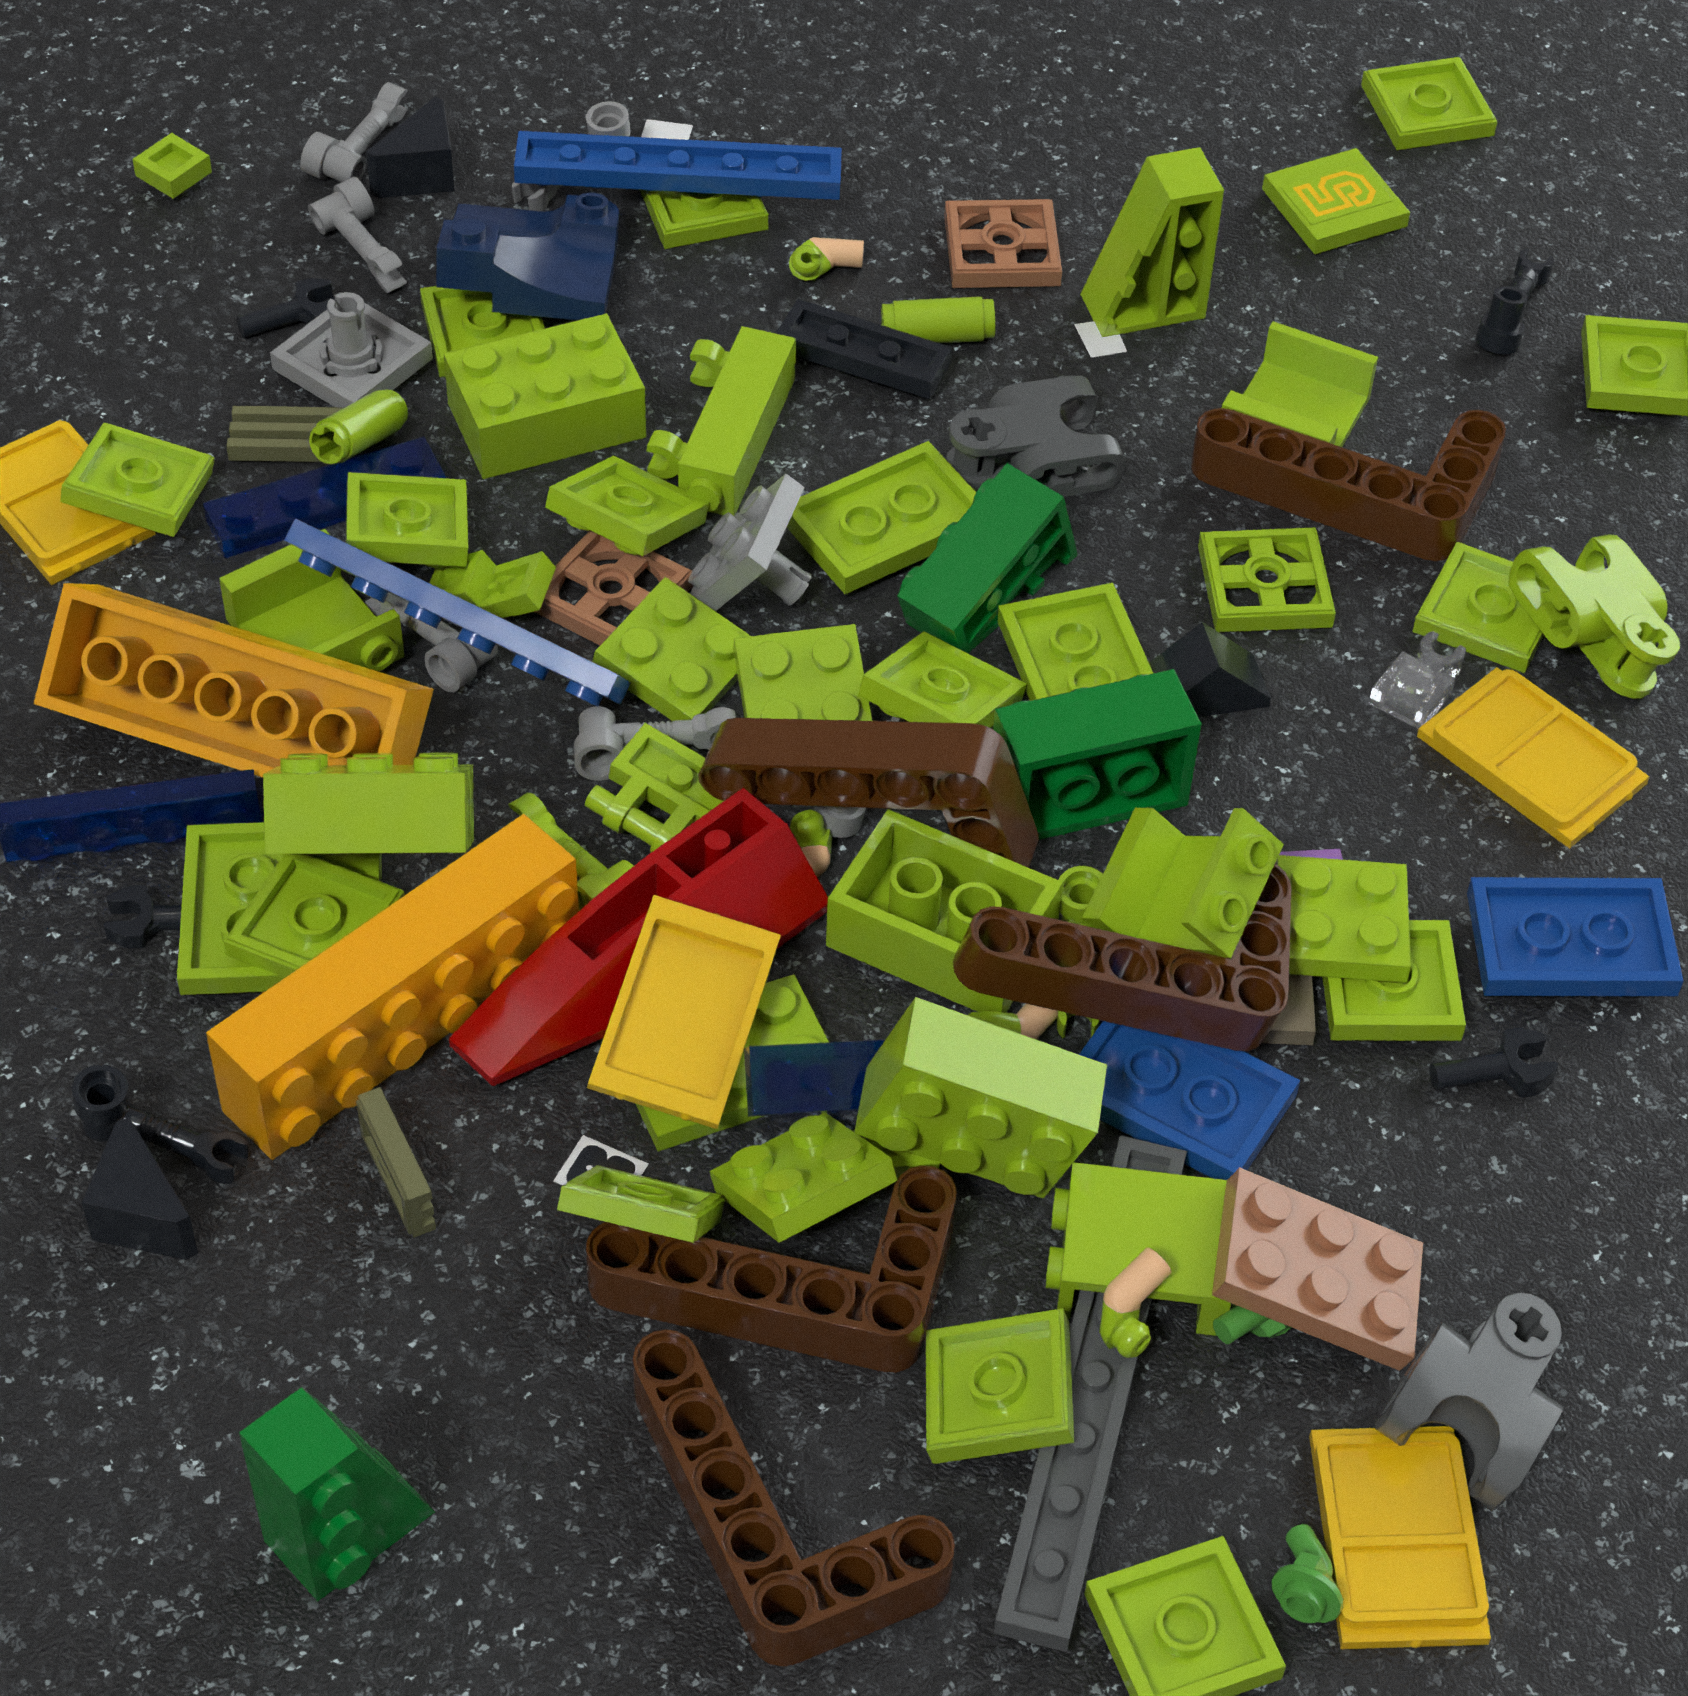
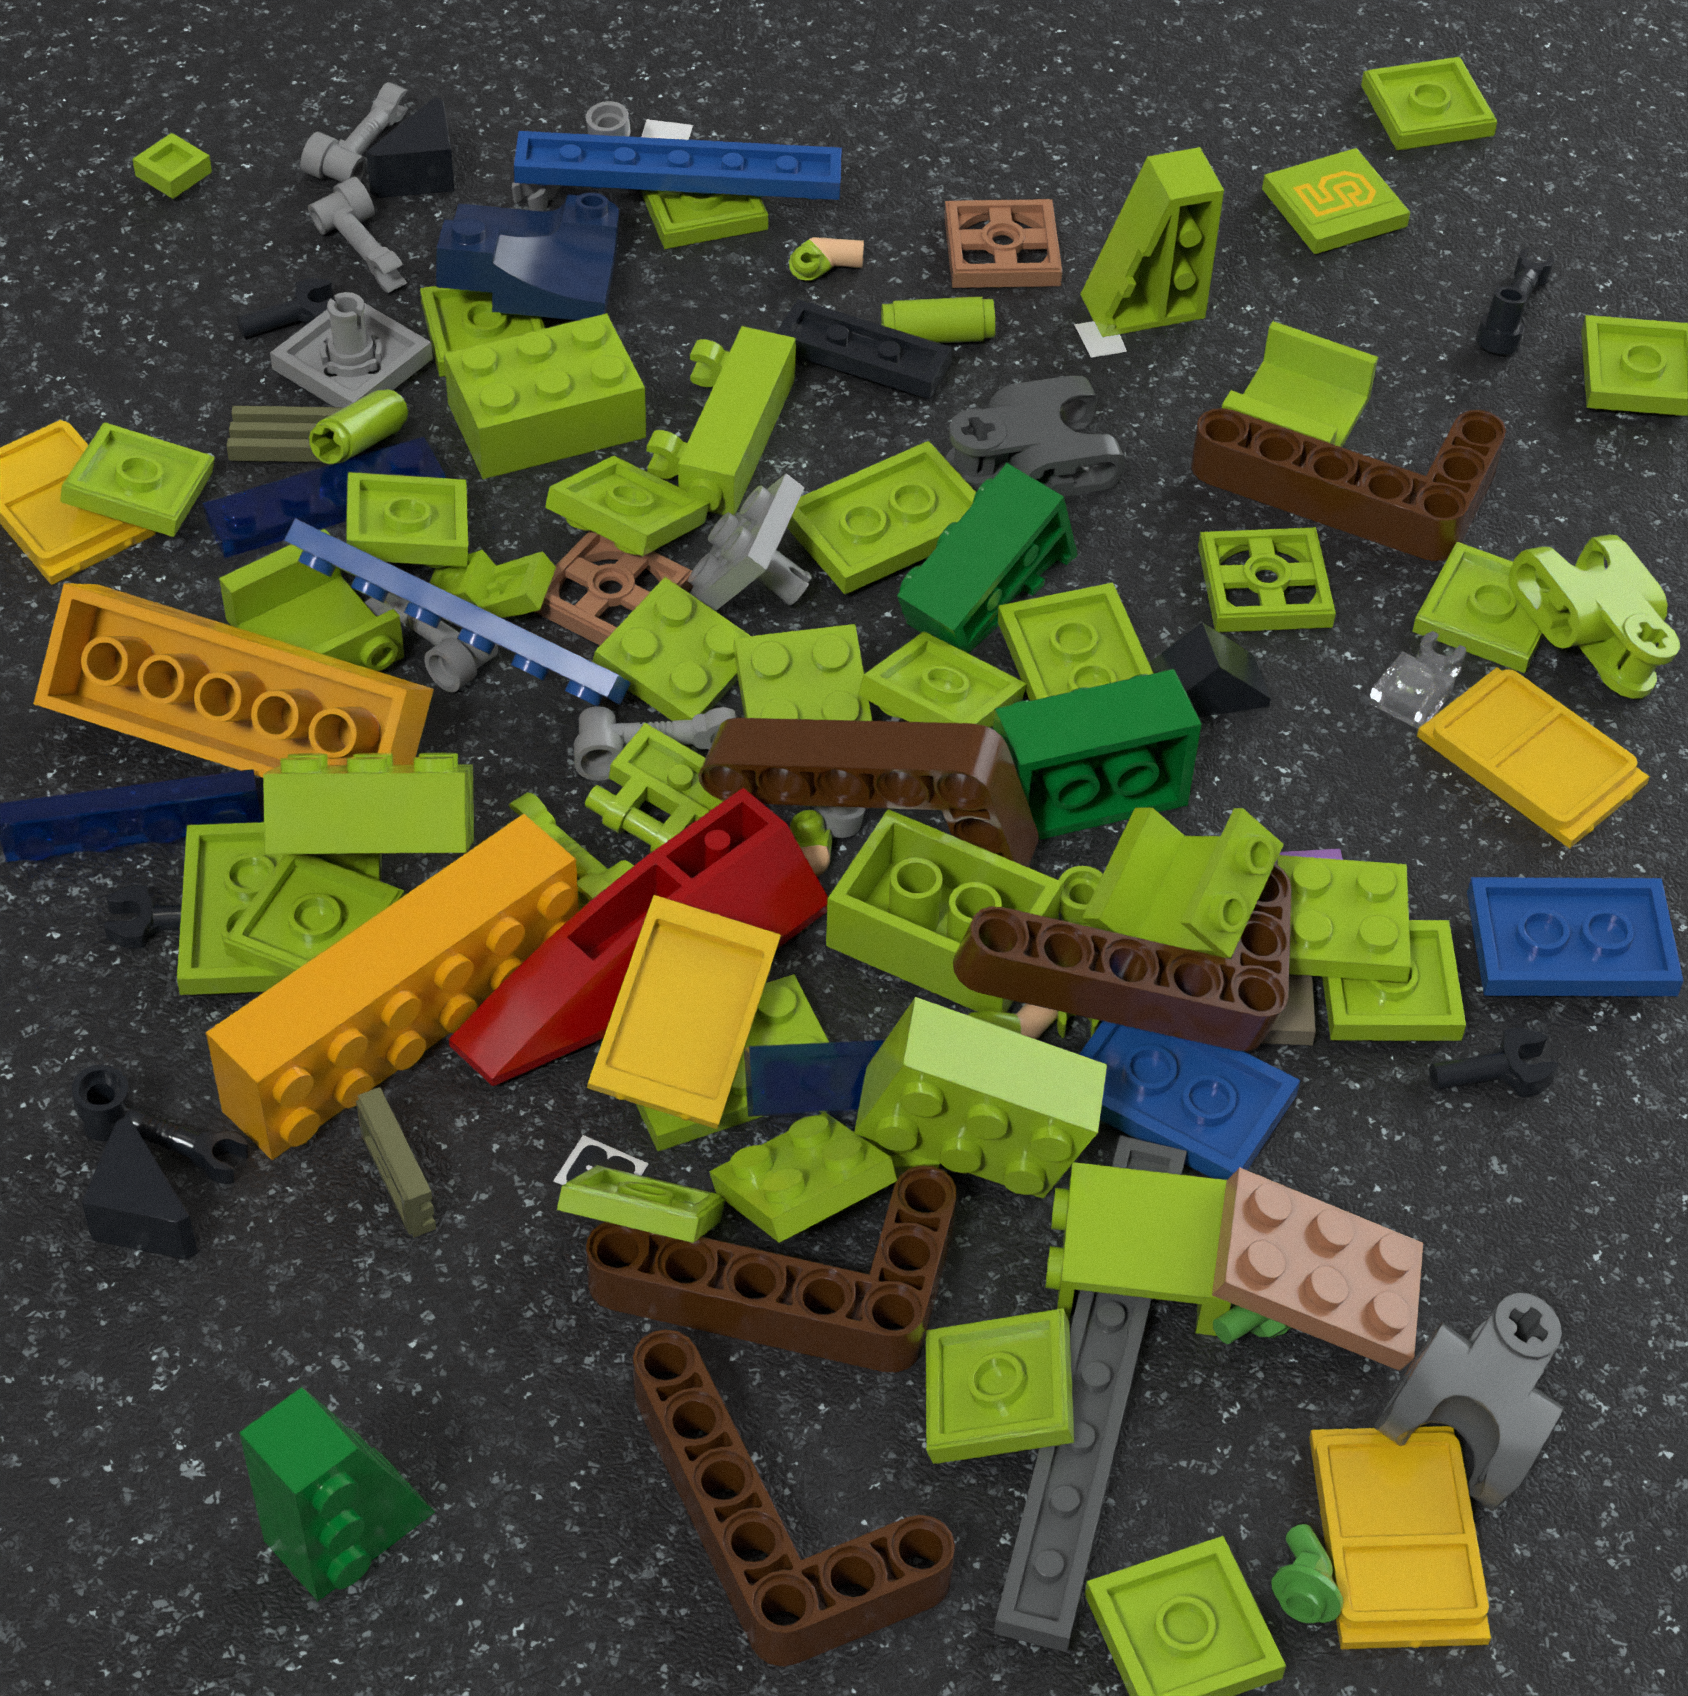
arm [1099,1248,1172,1358] -> none

